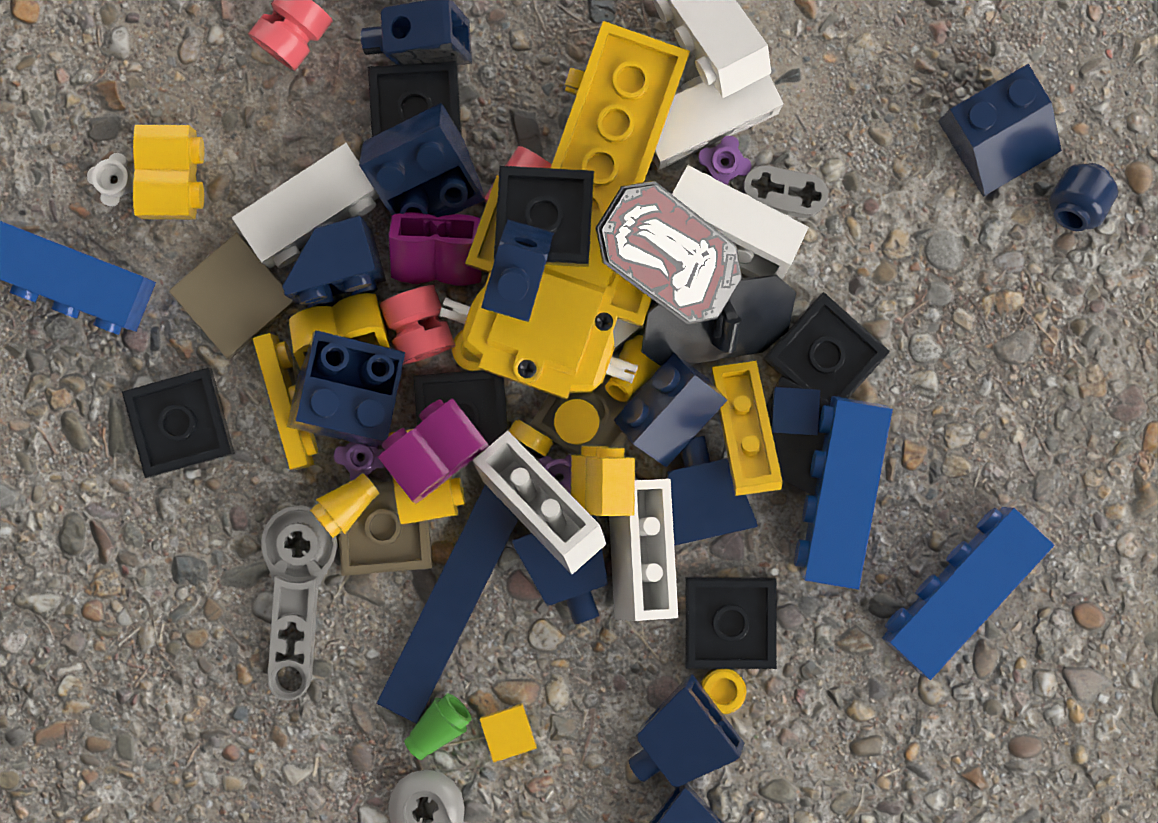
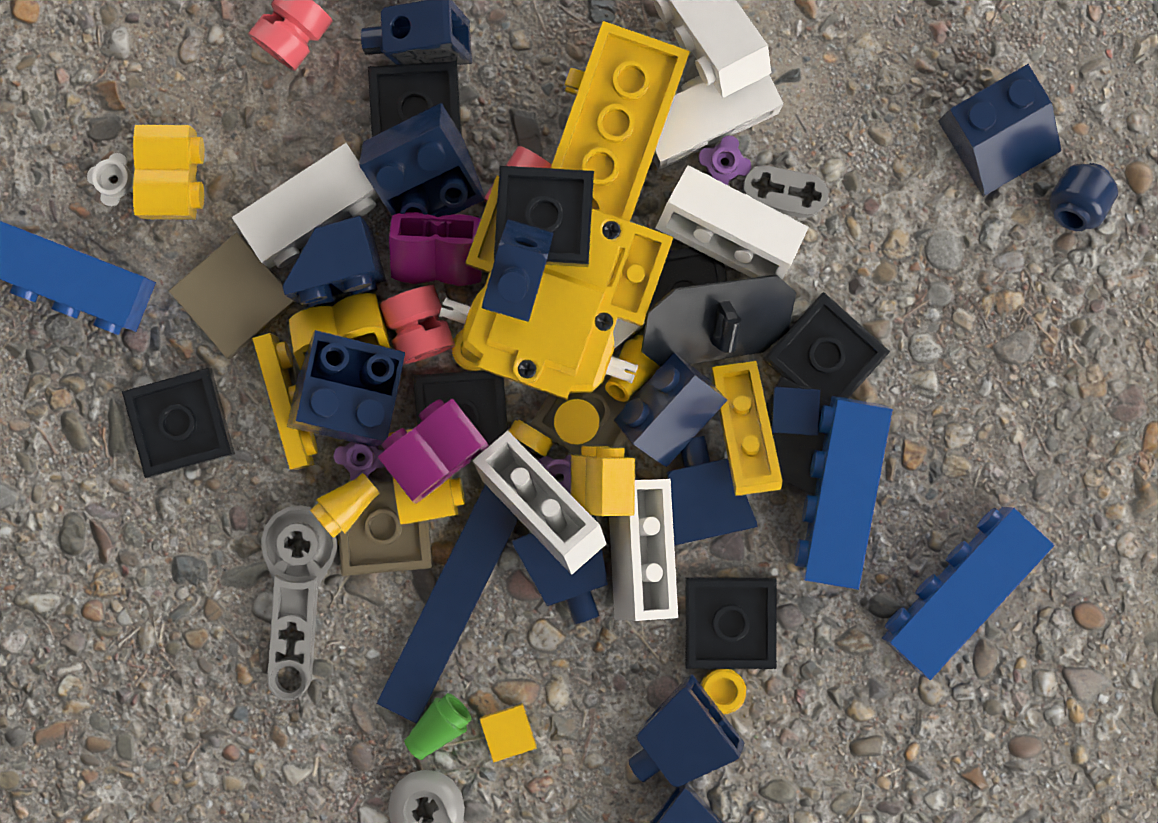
shield [596,181,742,325] -> none

